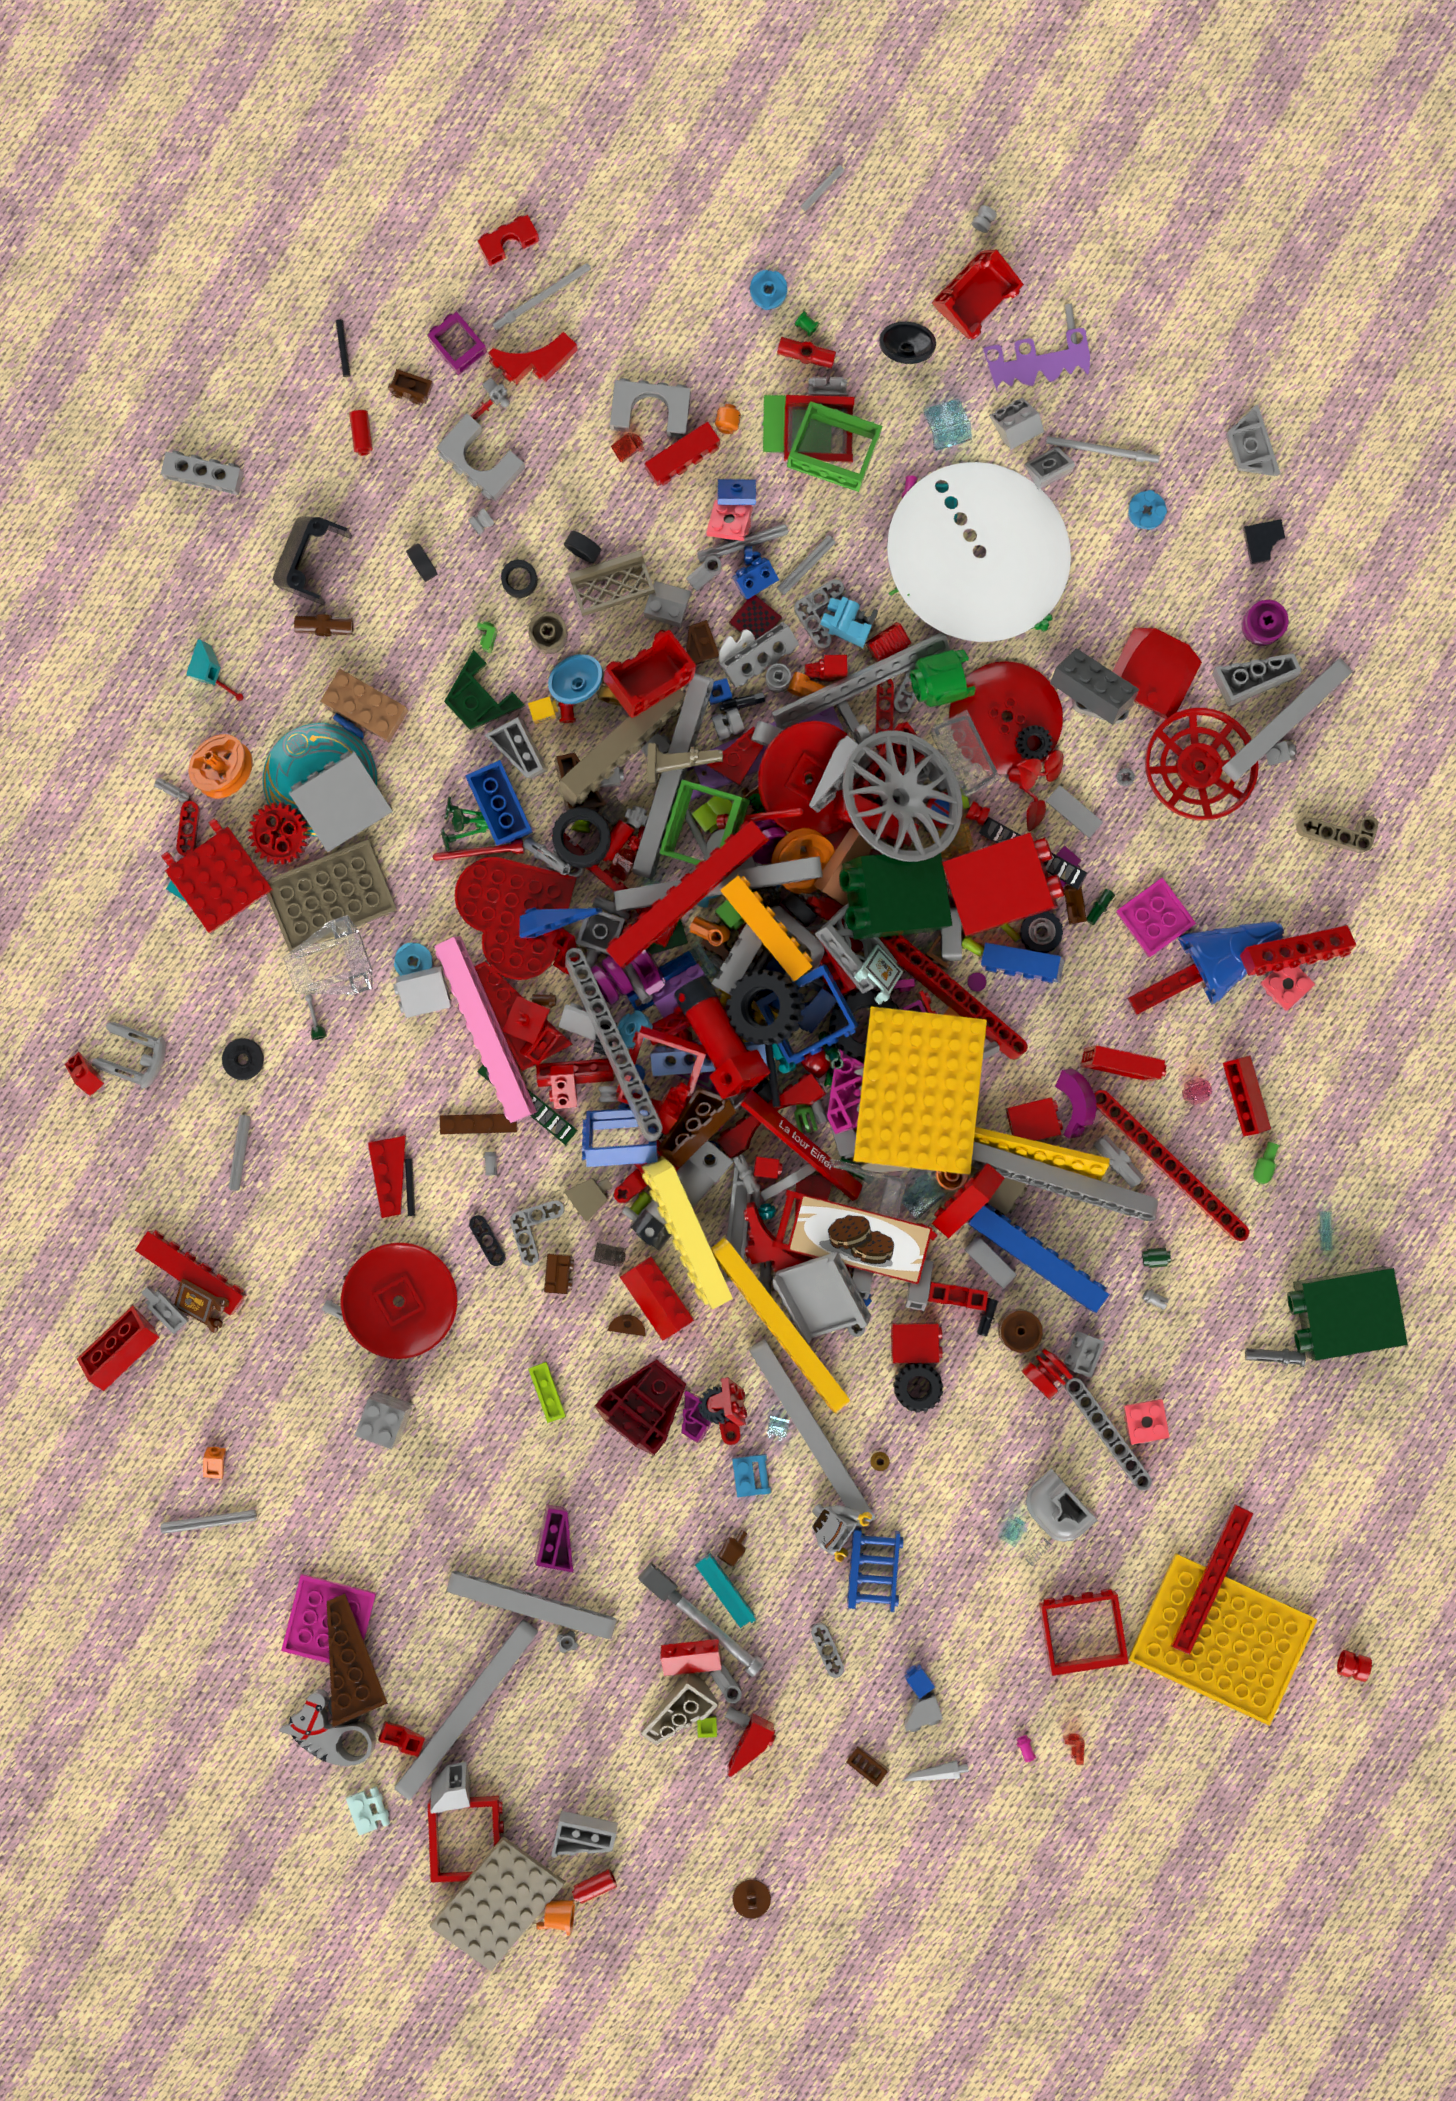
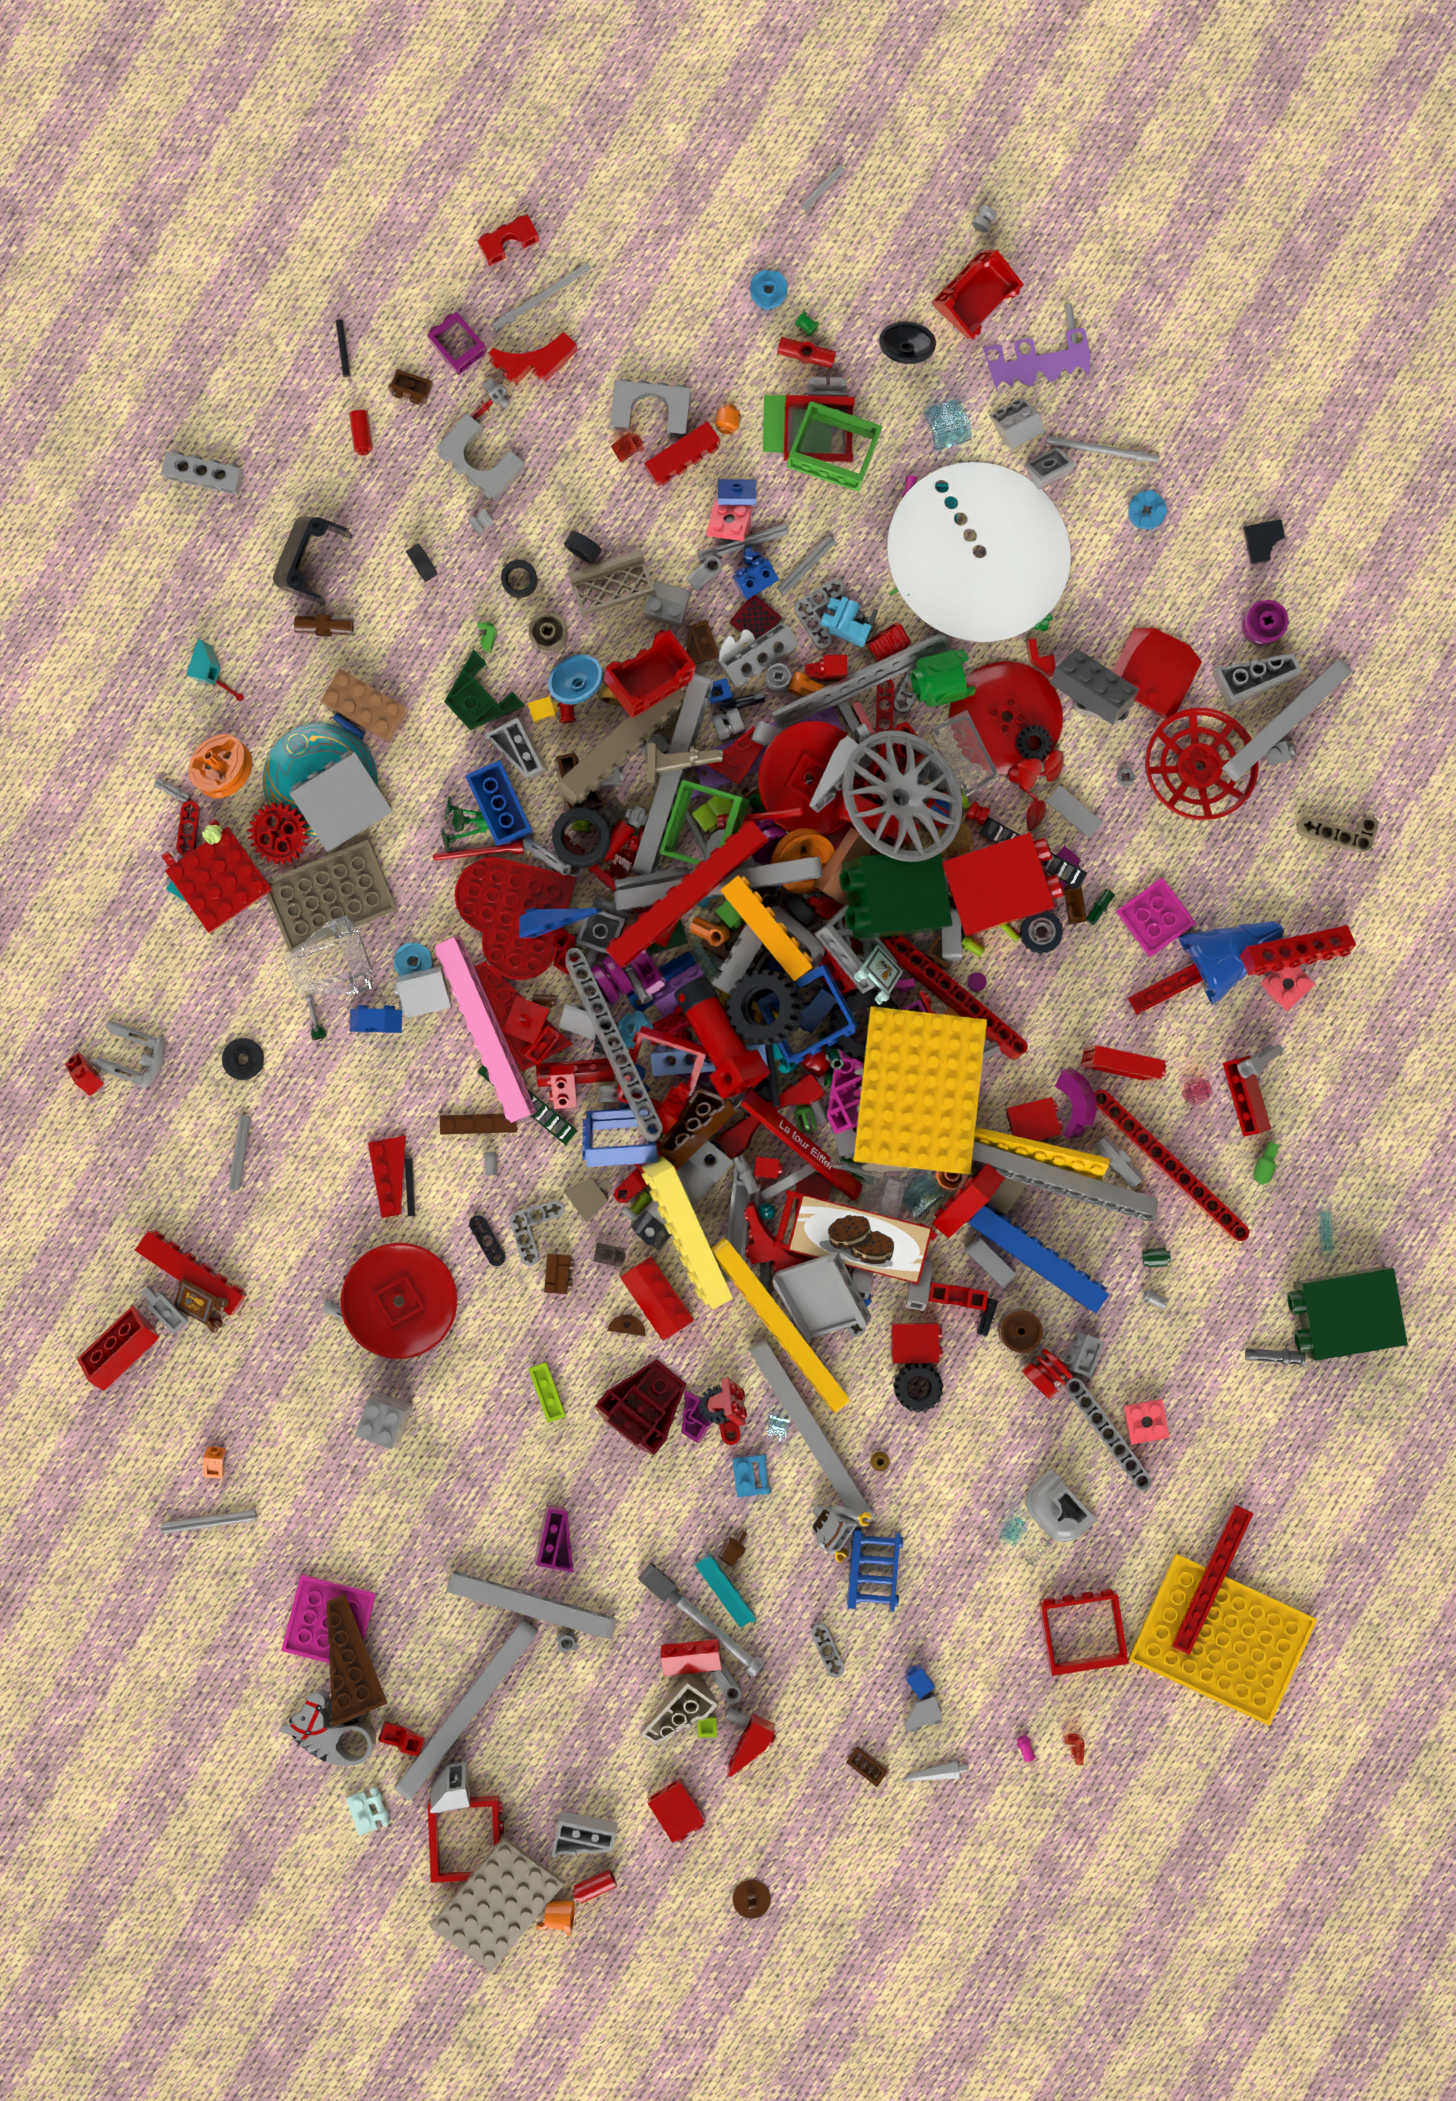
blue wedge [981,942,1065,983] -> none
light grey wing [1226,405,1281,476] -> none
red wheel [1336,1650,1372,1682] -> none
none -> yellowish green plate [202,825,222,844]
none -> blue brick [349,1005,402,1033]
none -> light grey axle [615,867,689,891]
none -> red brick [647,1777,706,1843]
none -> red tile [852,701,875,735]
none -> red slope [1026,638,1056,677]
none -> light grey plate [1237,1044,1284,1079]

